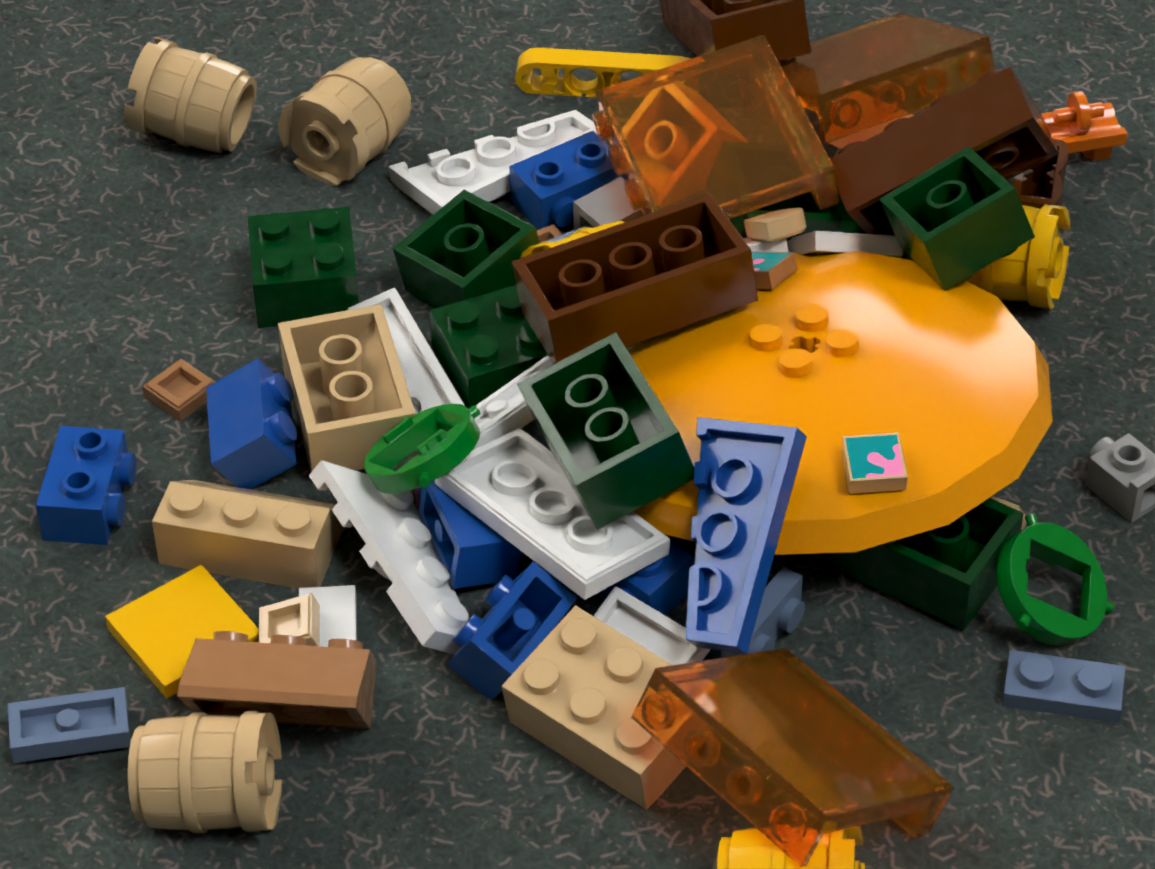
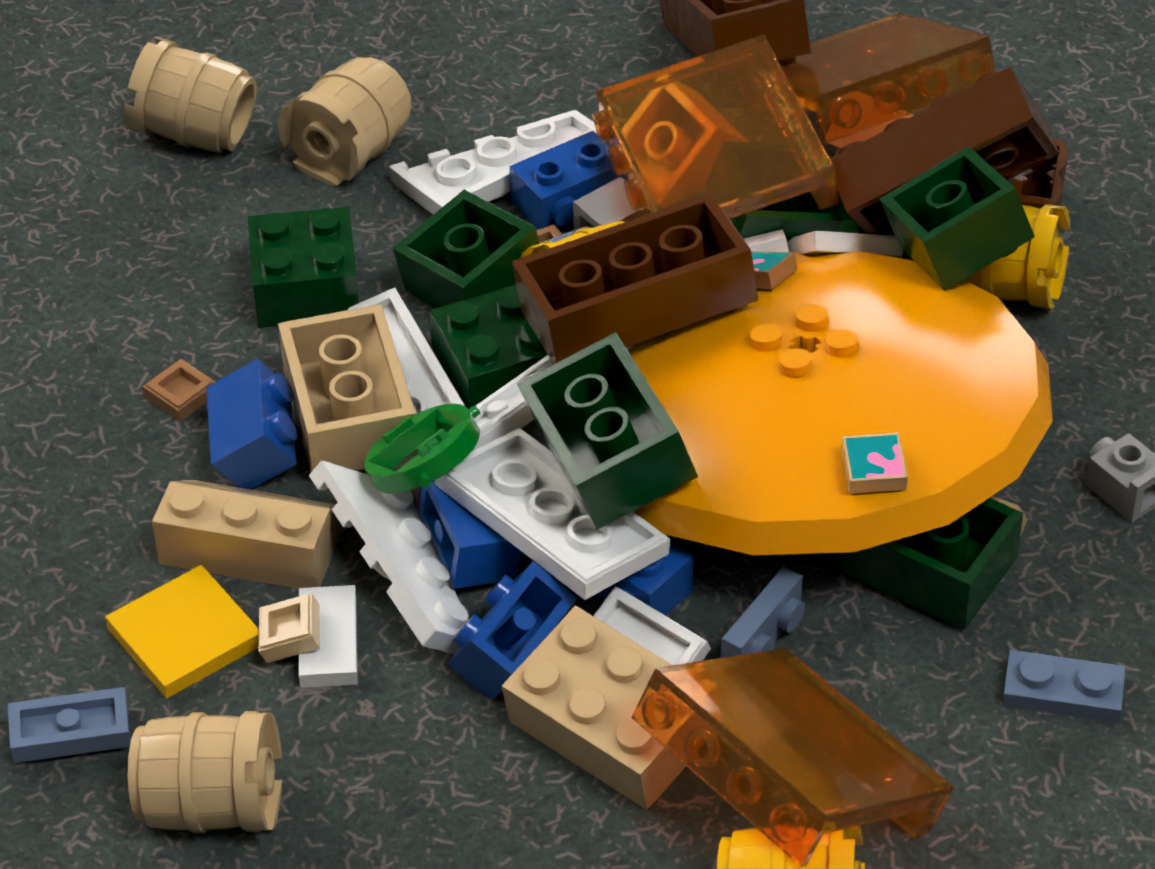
blue brick [36,426,136,545] -> none
medium nougat slope [177,631,377,729] -> none
yellow beam [515,48,702,101] -> none
wing [686,417,807,655] -> none
tan tile [744,208,807,243] -> none
green piece [996,513,1115,646] -> none
orange hips [1041,91,1127,161] -> none

